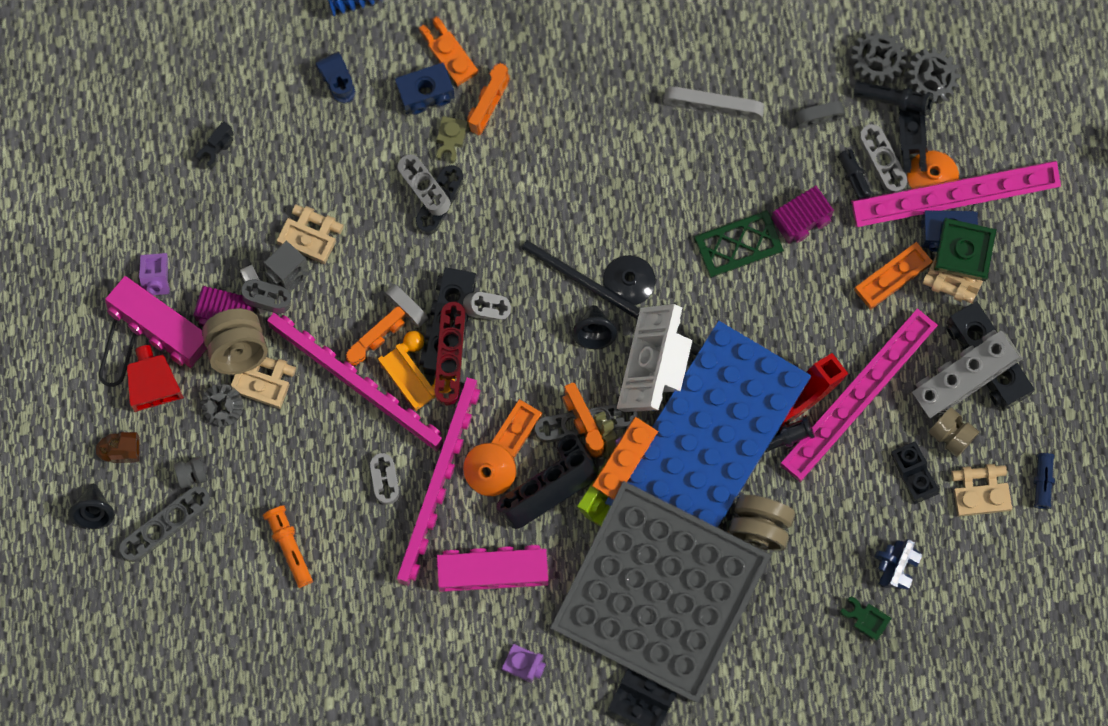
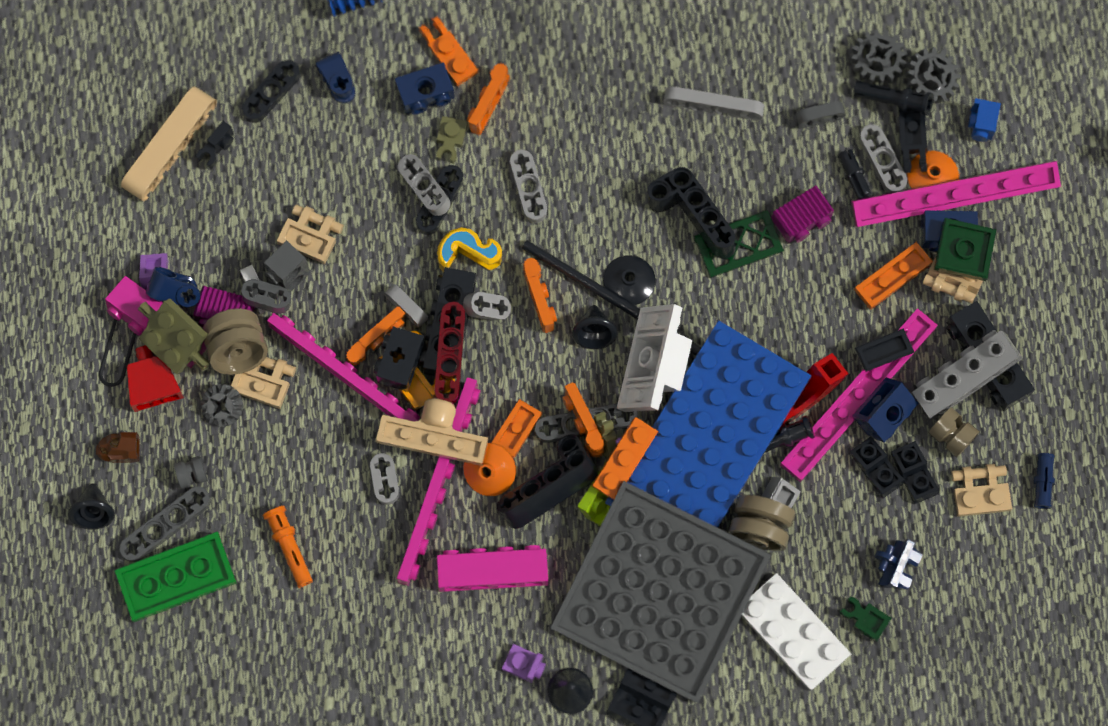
none -> green plate [115,532,237,622]
none -> tan beam [121,86,217,201]
none -> olive plate [138,299,210,375]
none -> dark blue piece [146,267,200,307]
none -> black beam [242,60,300,123]
none -> black brick [373,327,425,392]
none -> tan plate [376,398,488,466]
none -> yellow animal [437,227,502,272]
none -> light grey beam [510,150,547,223]
none -> orange hinge [523,257,557,333]
none -> black hat [547,668,593,714]
none -> black beam [647,167,736,259]
none -> white plate [742,573,851,691]
none -> light grey slope [761,477,800,508]
none -> black slope [850,436,904,498]
none -> dark blue brick [852,377,919,443]
none -> black tile [855,328,914,372]
none -> blue brick [968,98,1001,142]

